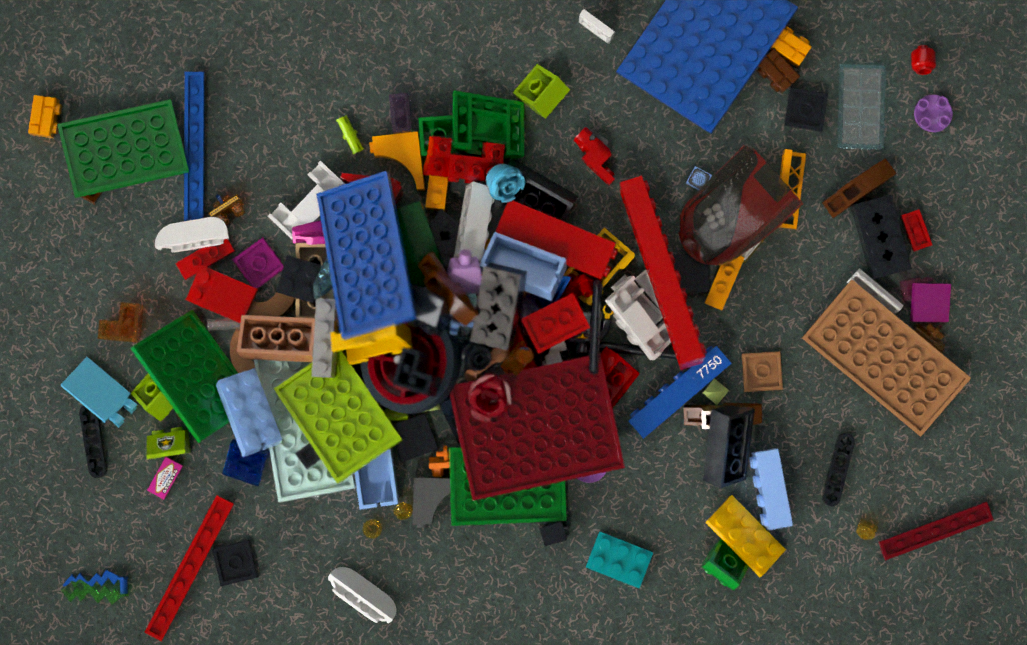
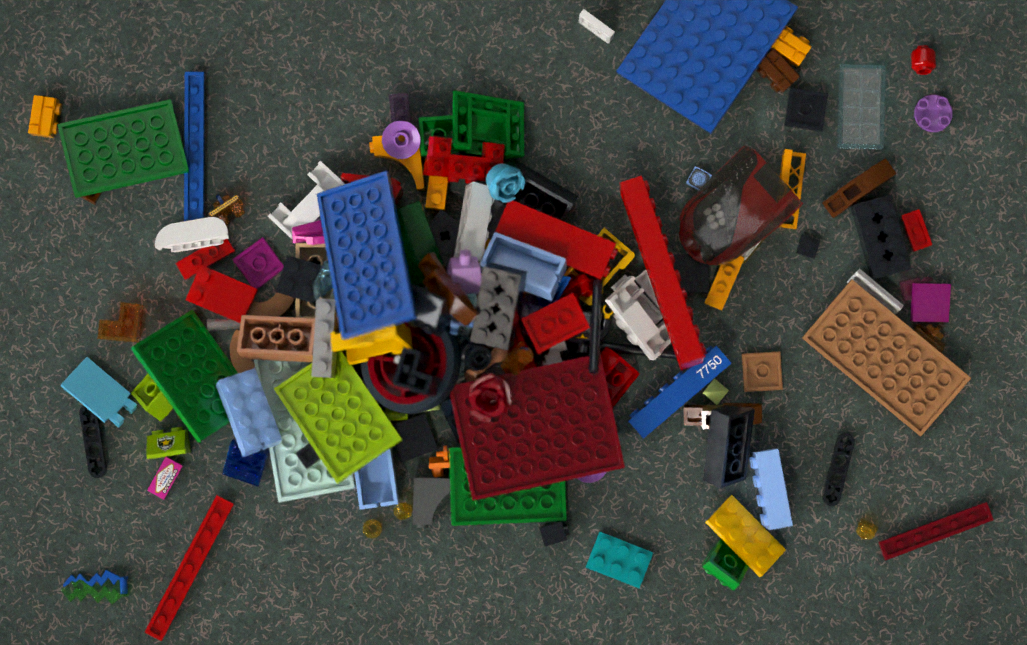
black tile [212,540,259,586] -> none
white brick [328,567,396,623] -> none
lime pin [336,115,364,155] -> none
lime slope [513,64,570,119] -> none
red plate [573,127,615,186] -> none
none -> medium lavender dish [382,121,421,159]
none -> black plate [796,235,821,259]

